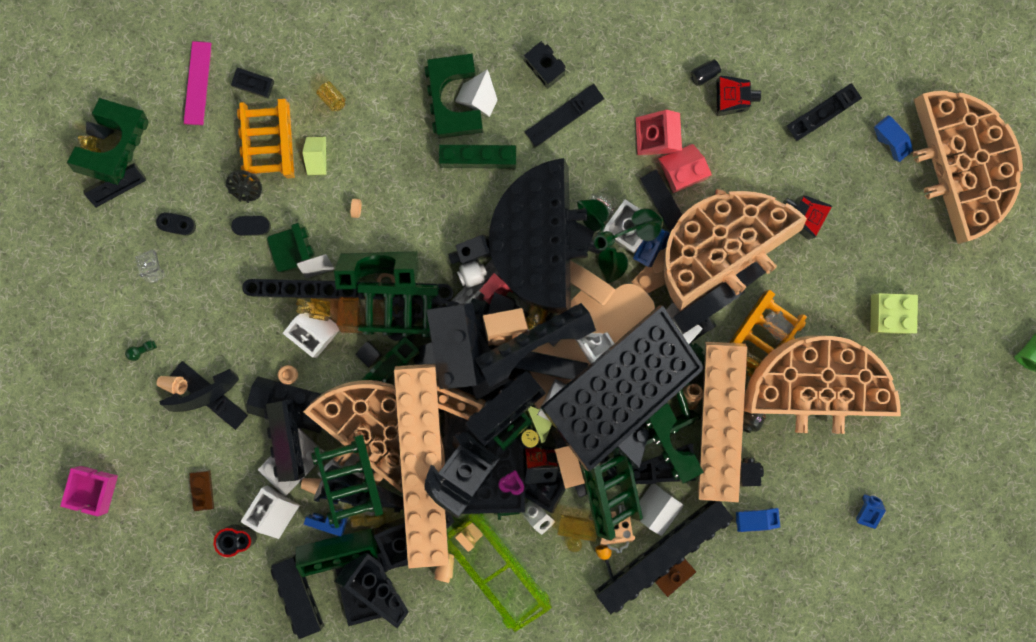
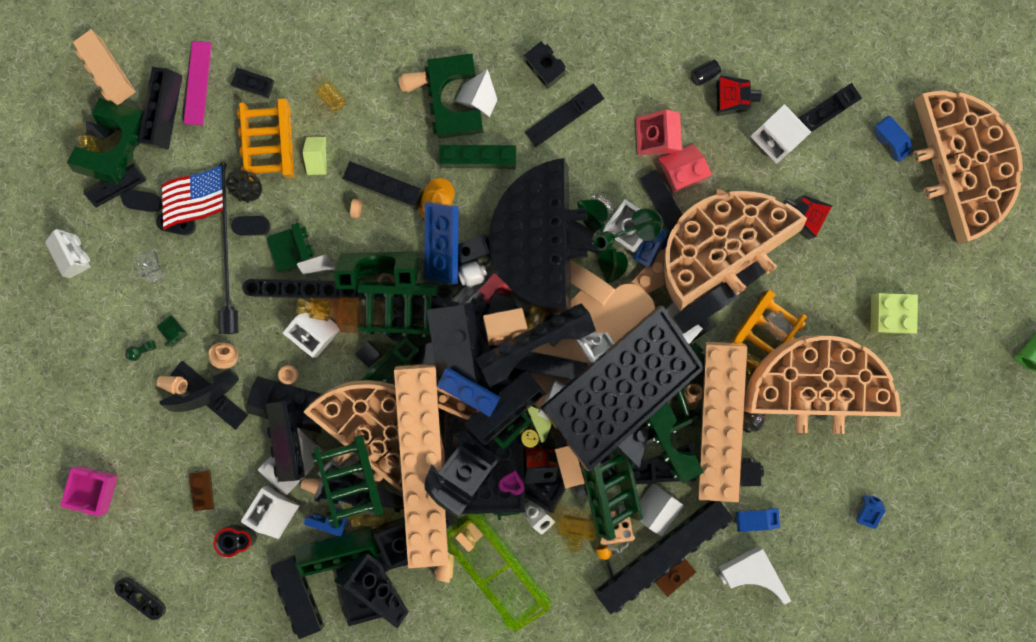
none -> white slope [45,229,91,278]
none -> light nougat brick [73,29,136,105]
none -> black beam [114,577,166,620]
none -> black tile [122,190,162,213]
none -> black brick [138,67,183,150]
none -> dark green bracket [157,315,188,347]
none -> flag [162,162,239,334]
none -> light nougat plate [208,343,238,369]
none -> black brick [342,161,424,210]
none -> light nougat cone [399,72,428,92]
none -> light orange piece [418,178,455,219]
none -> blue plate [424,202,459,285]
none -> blue plate [437,368,501,417]
none -> white arch [718,546,791,605]
none -> white slope [750,104,811,164]

